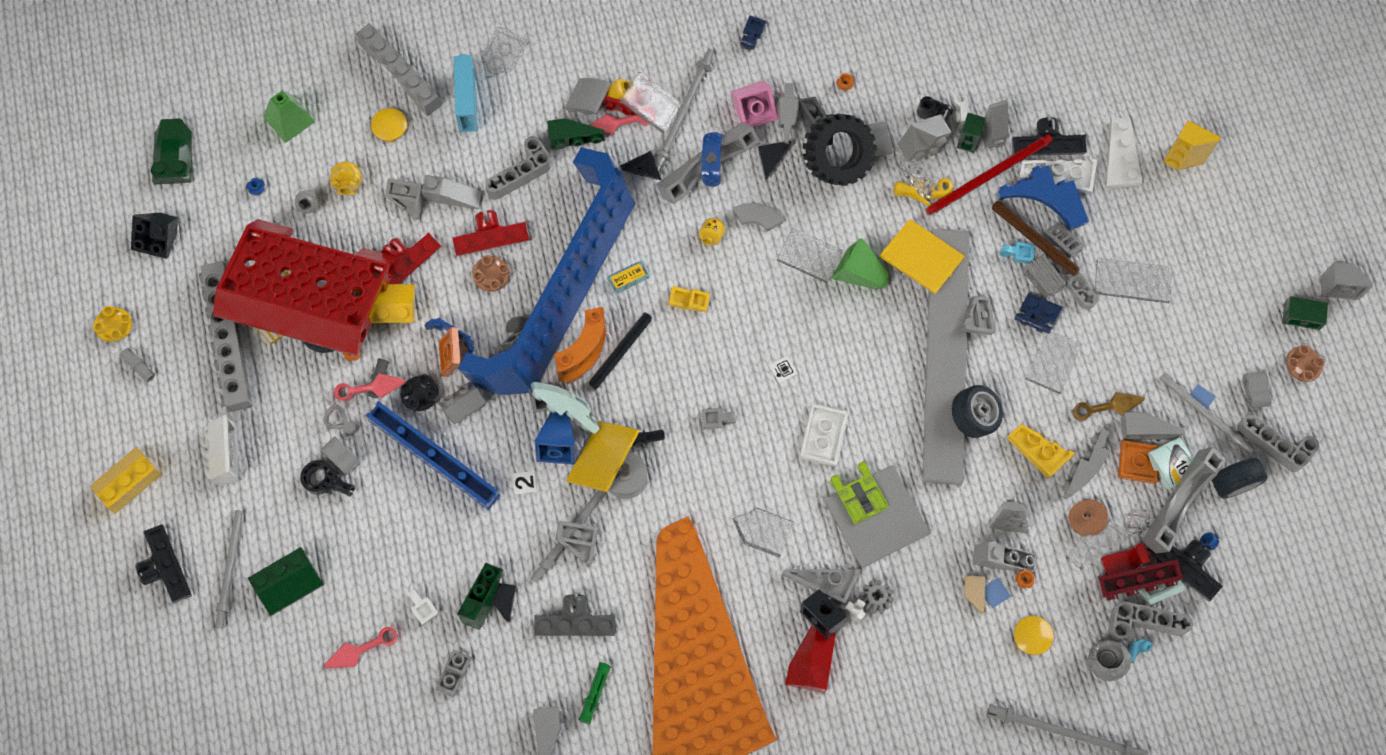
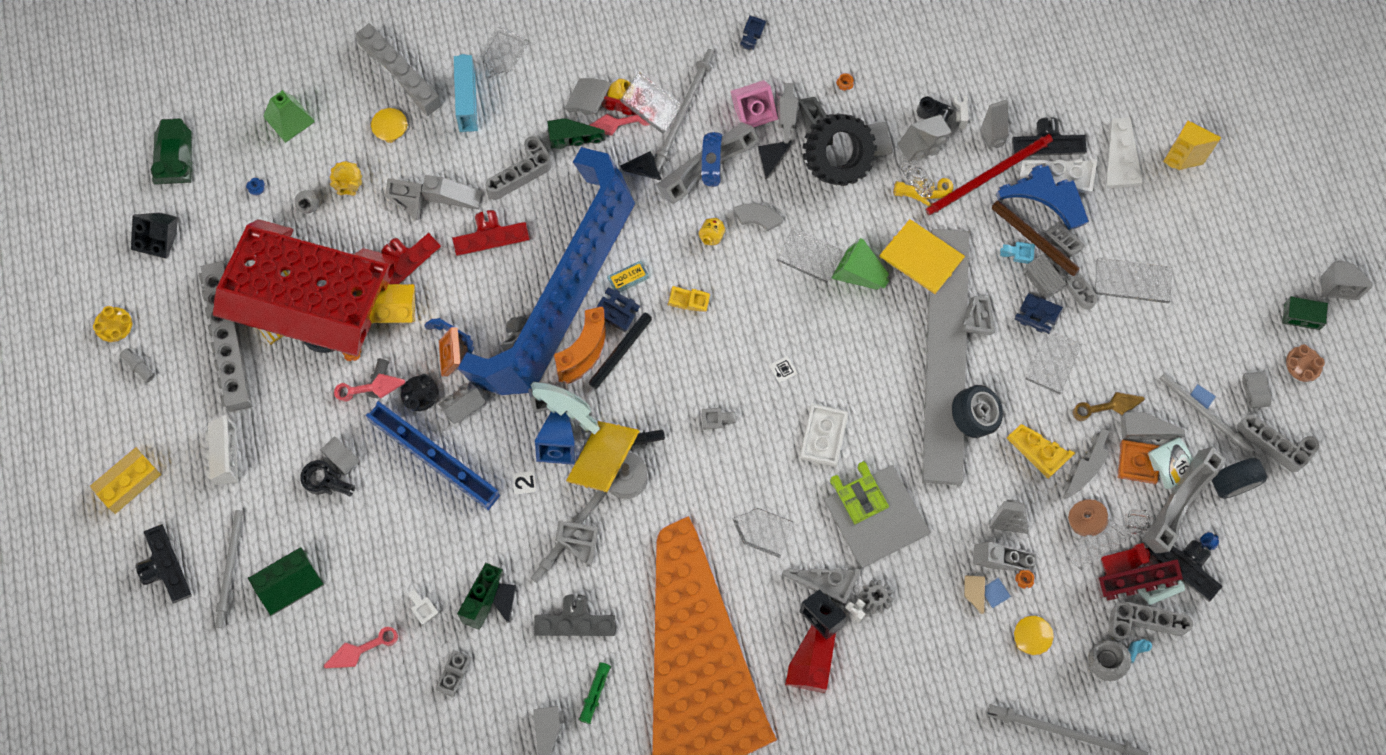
light grey piece [323,404,357,435] -> none
nougat dish [472,255,510,292] -> none
dark green panel [956,113,985,153] -> none
none -> dark blue plate [596,287,640,333]

